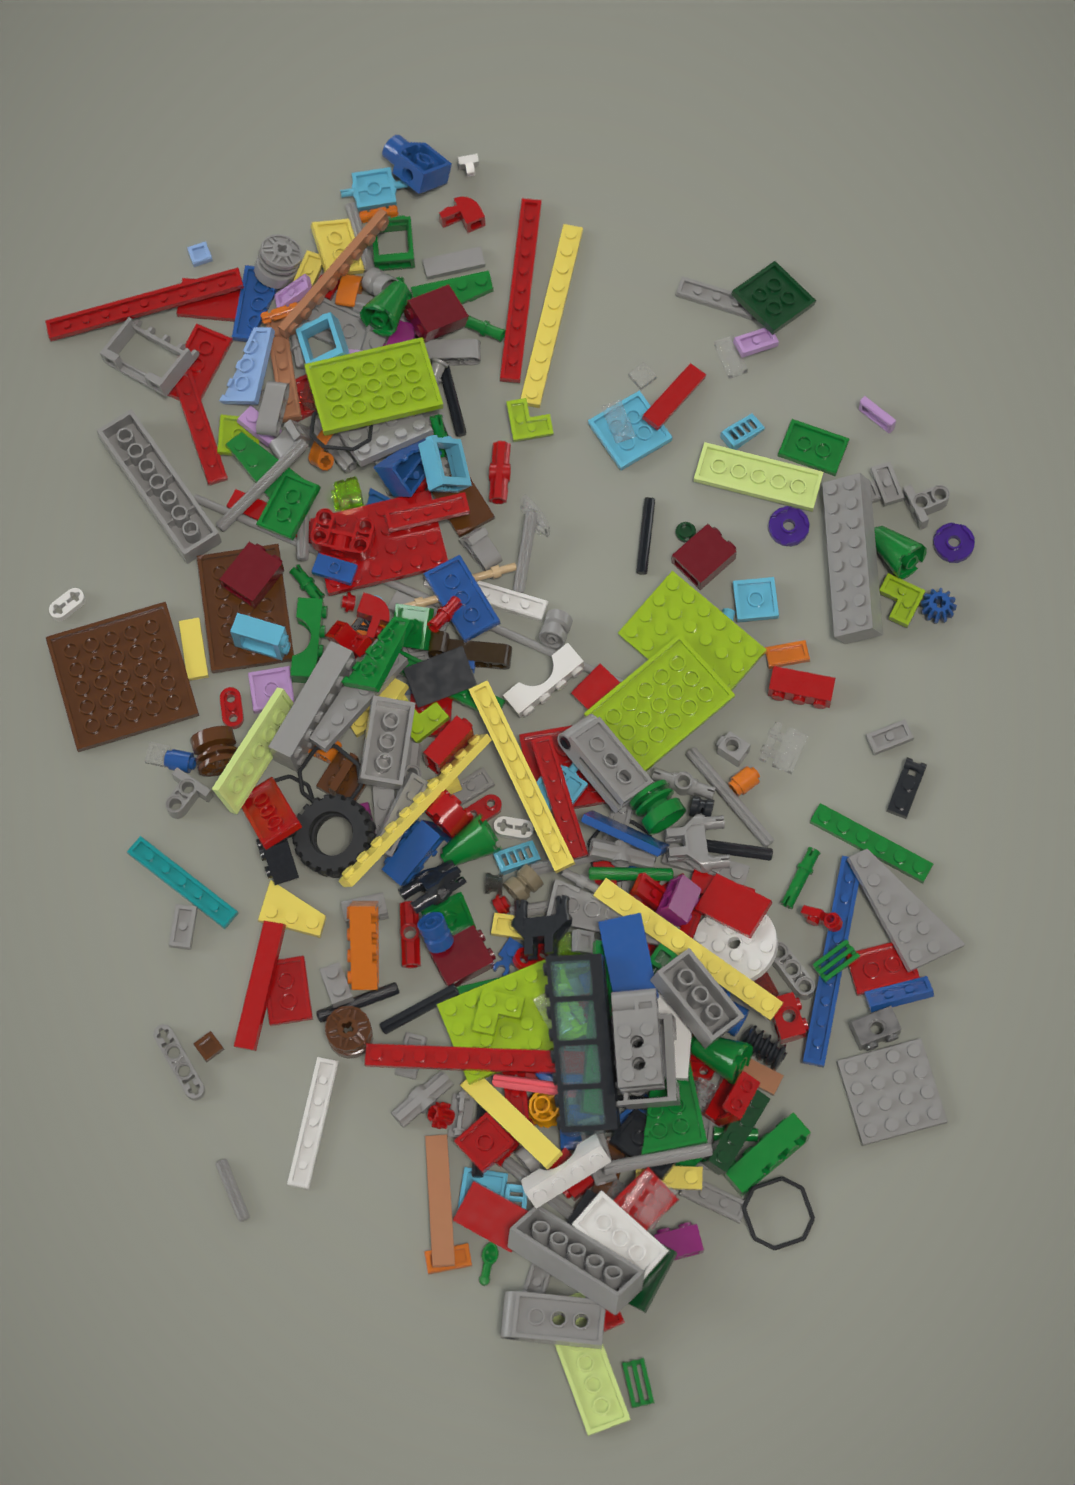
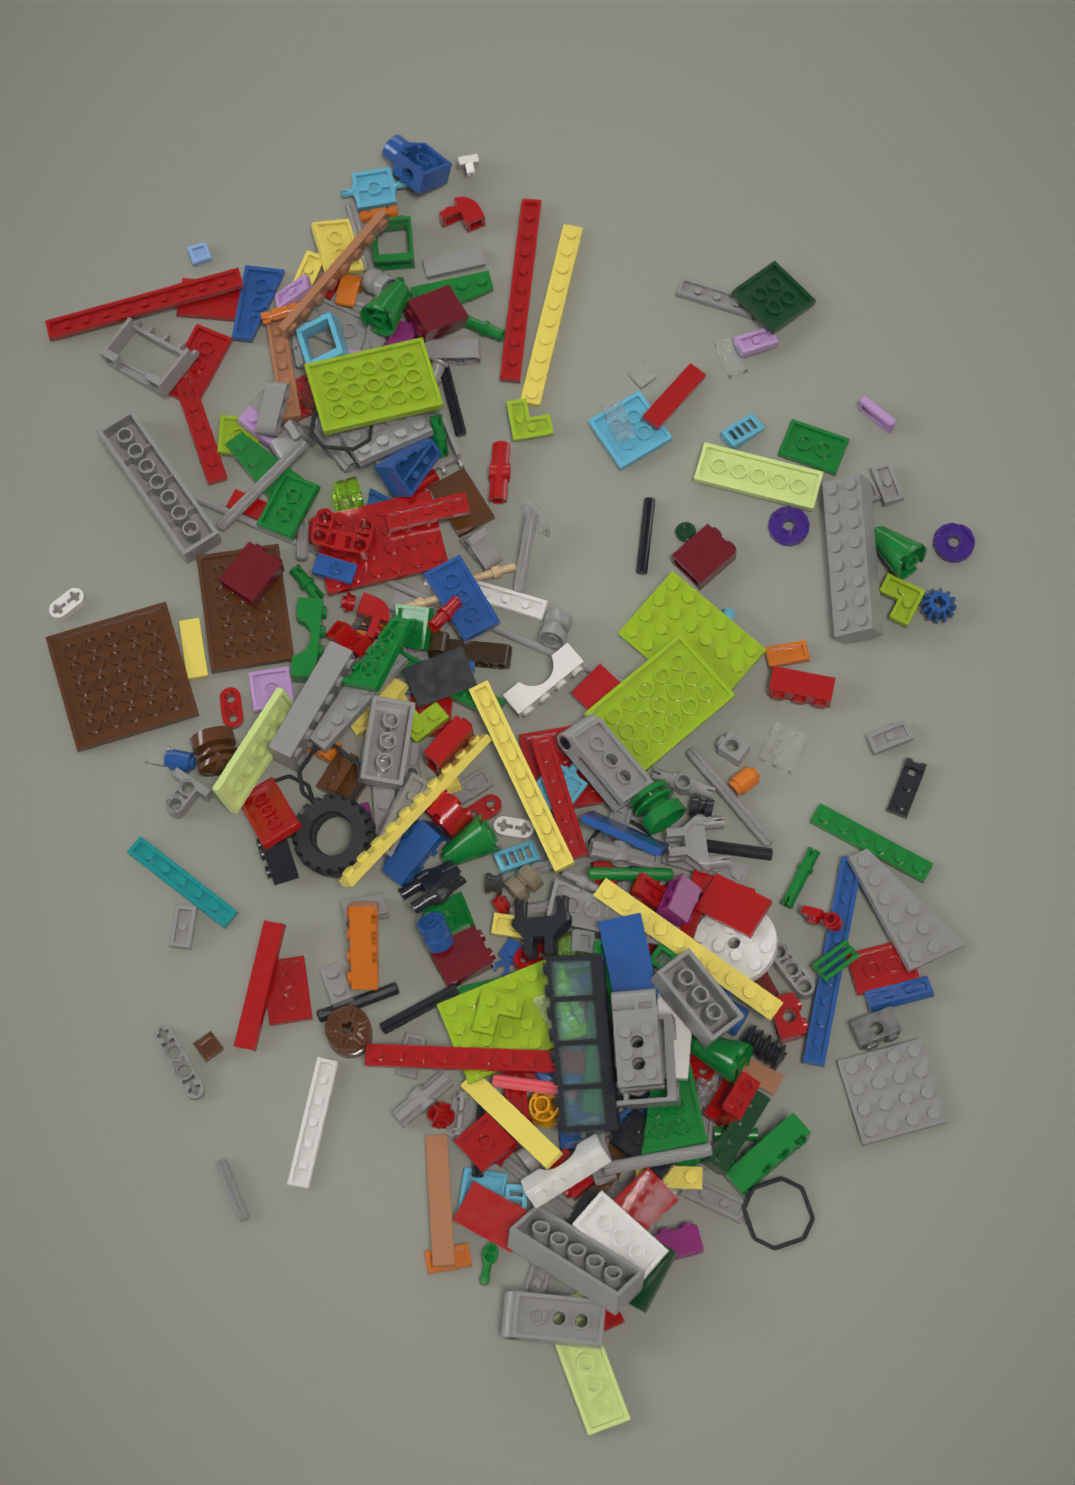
light blue wing [219,327,275,405] -> none
medium azure window [230,613,291,660] -> none
light grey wheel [254,234,302,289] -> none
light yellow wing [258,880,326,938] -> none
orange panel [309,430,334,470] -> none
red piece [400,901,421,969] -> none
medium azure window [418,435,472,493] -> none
green tile [622,1358,654,1409] -> none
medium azure plate [733,577,779,622] -> none
light grey tile [903,485,950,530] -> none

